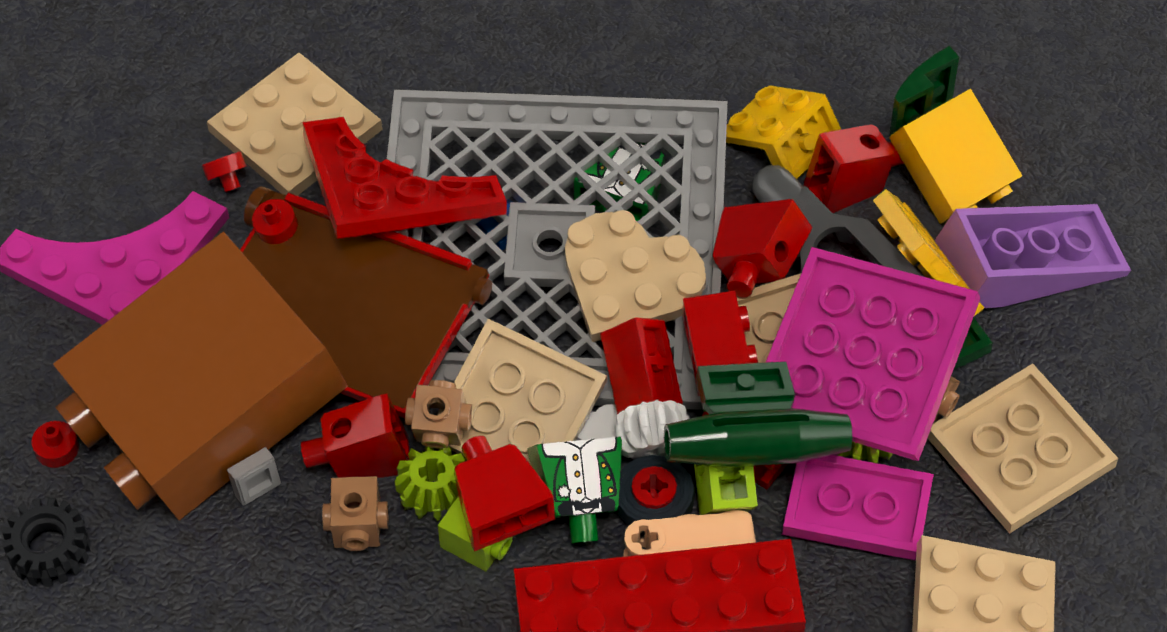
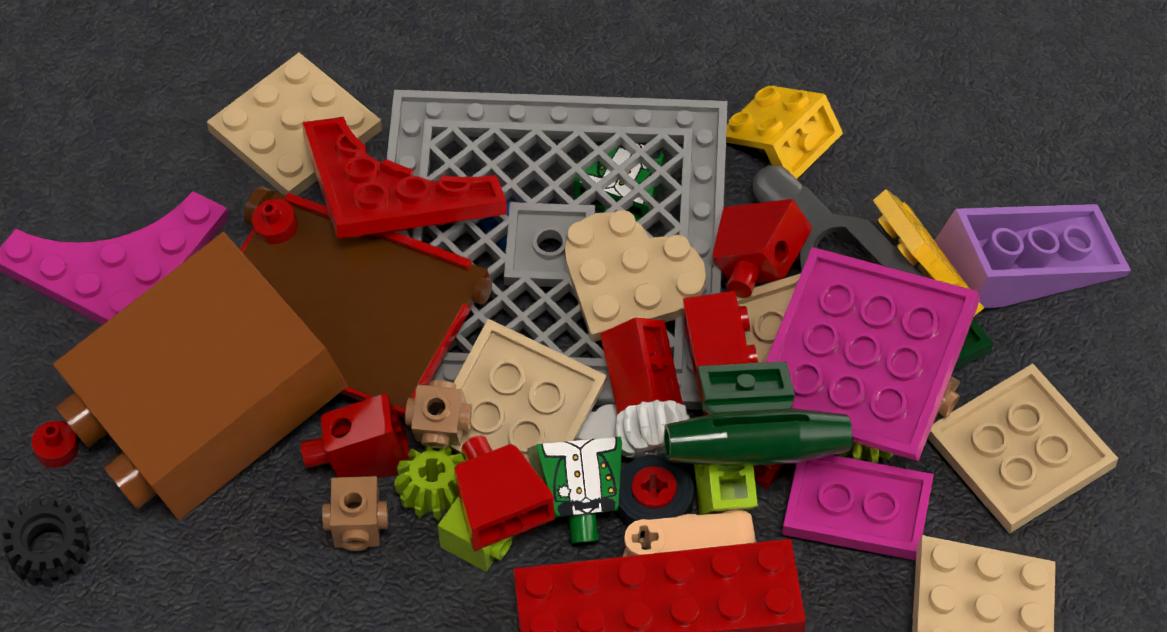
red tile [202,151,247,192] -> none
light grey tile [227,447,281,506] -> none
red torso [803,124,904,213] -> none
dark green slope [889,46,959,142] -> none
yellow brick [889,89,1022,224] -> none

